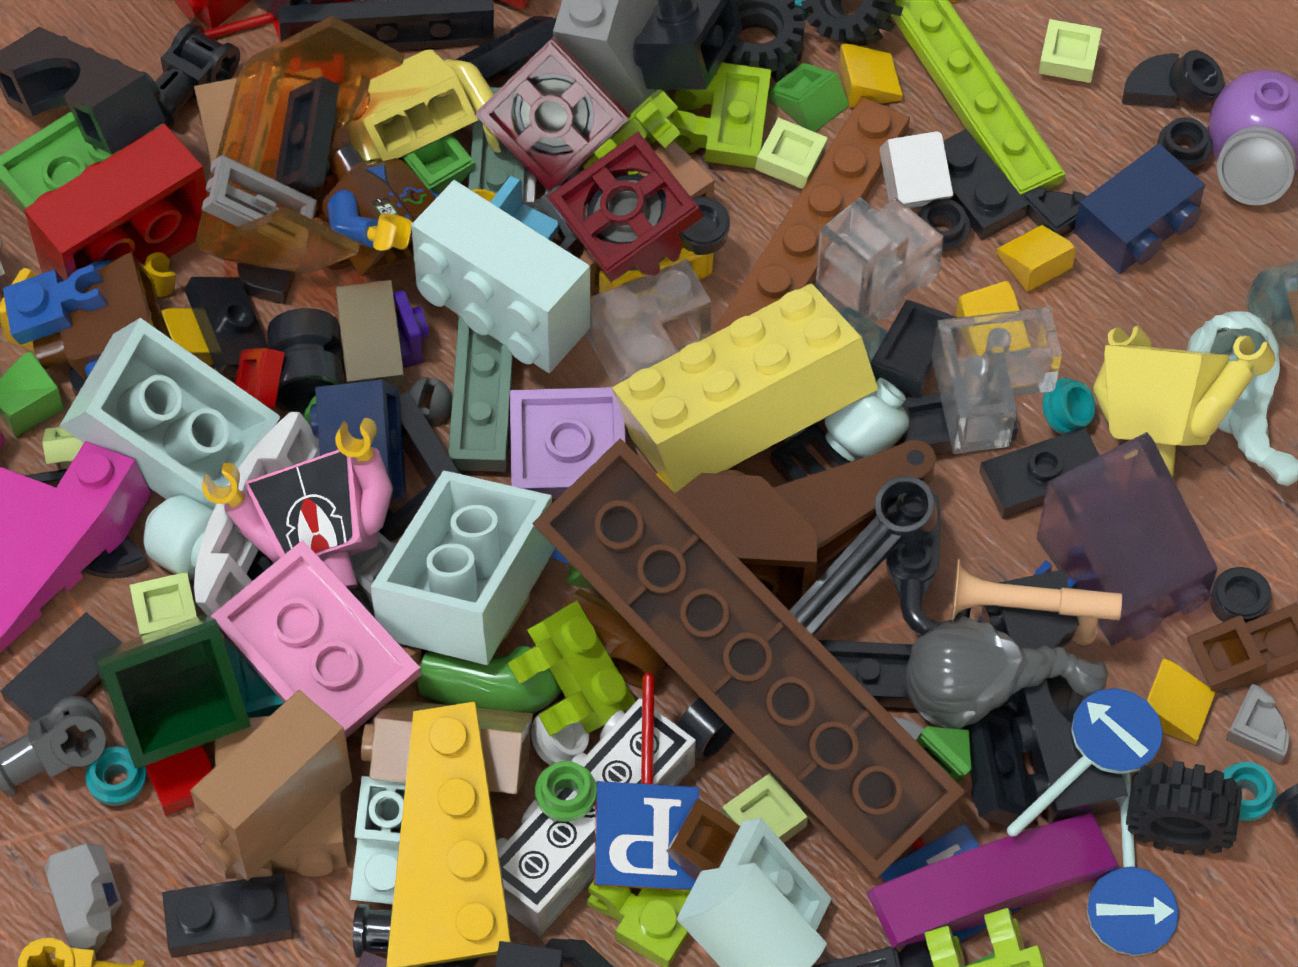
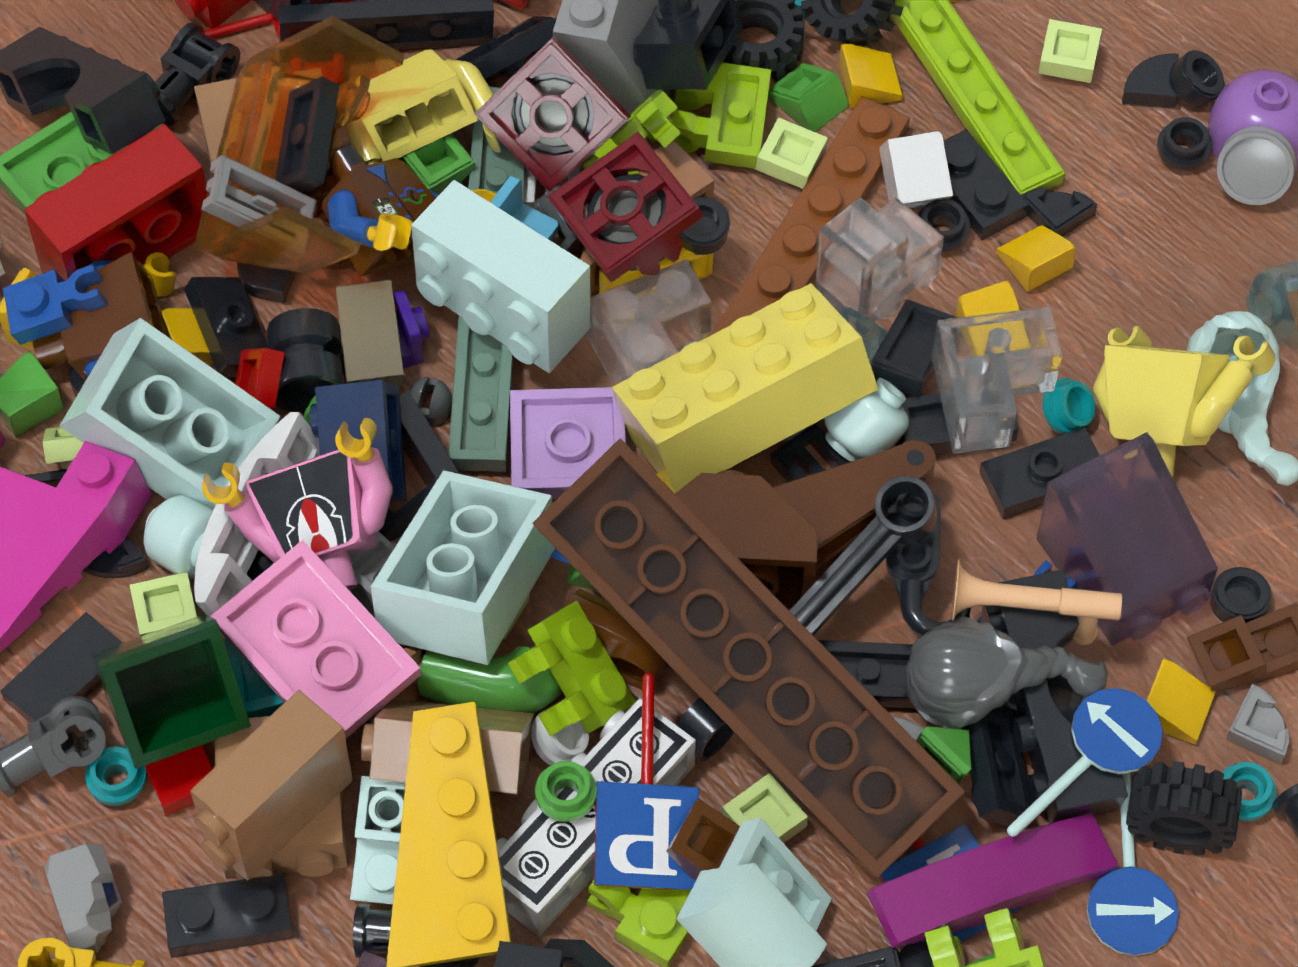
dark blue brick [1074,143,1205,274] -> none

